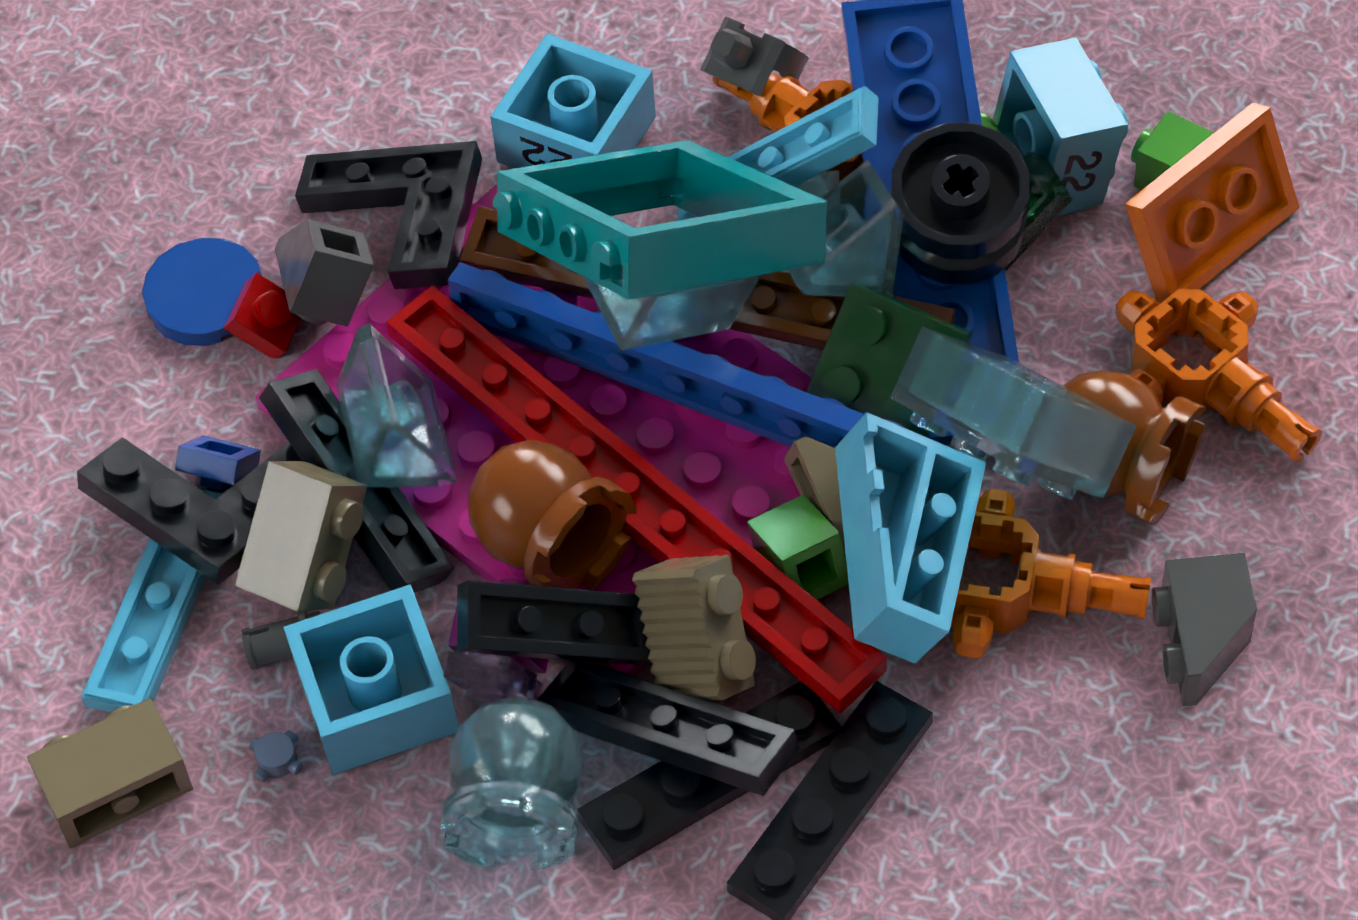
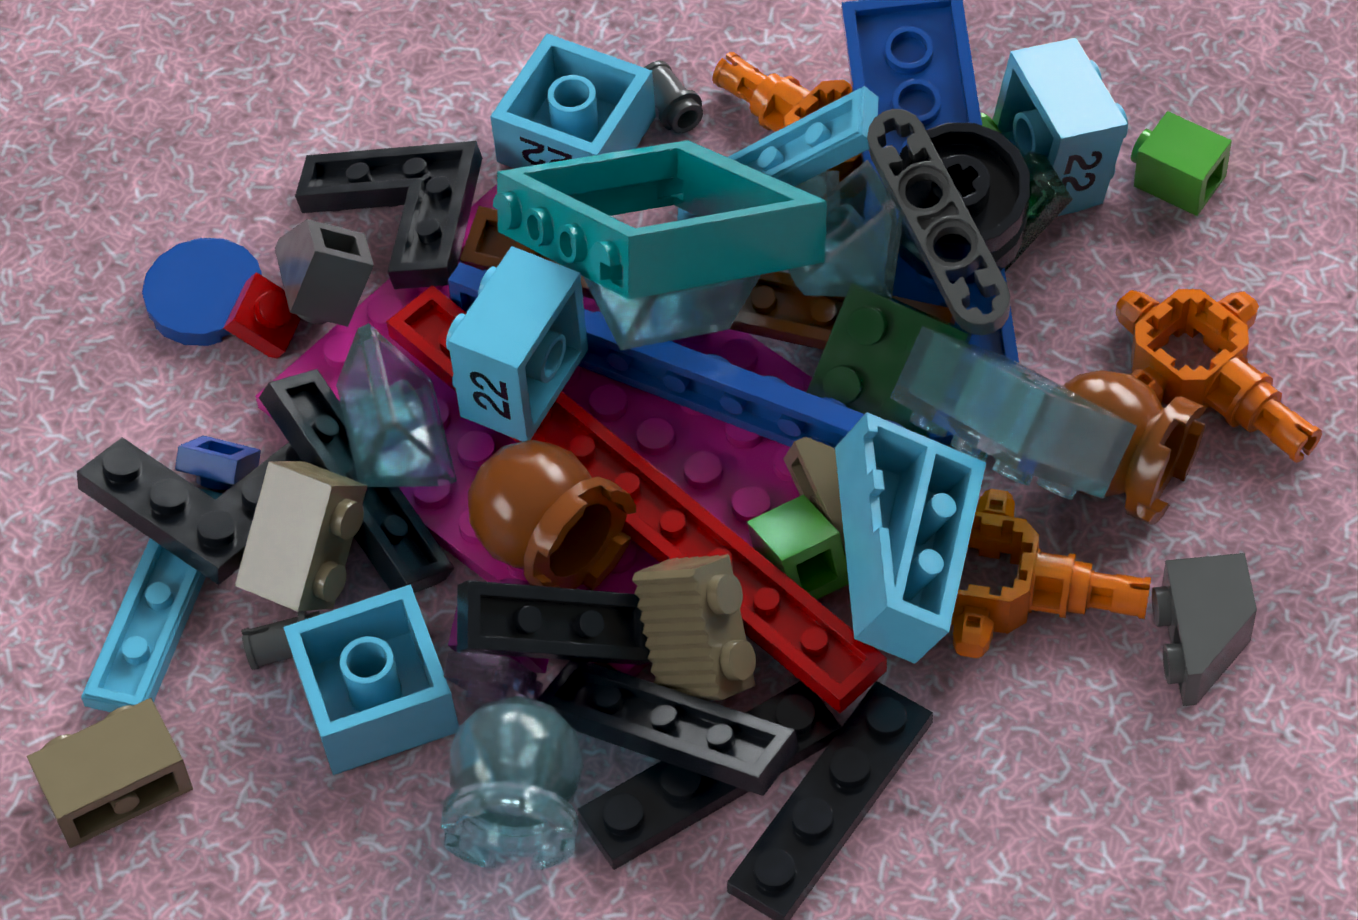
sand blue piece [249,730,303,782] -> none
dark grey piece [700,17,809,96] -> none
orange plate [1124,103,1300,303] -> none
none -> medium azure brick [446,246,588,442]
none -> dark grey pin [644,61,703,133]
none -> dark grey beam [867,109,1010,335]

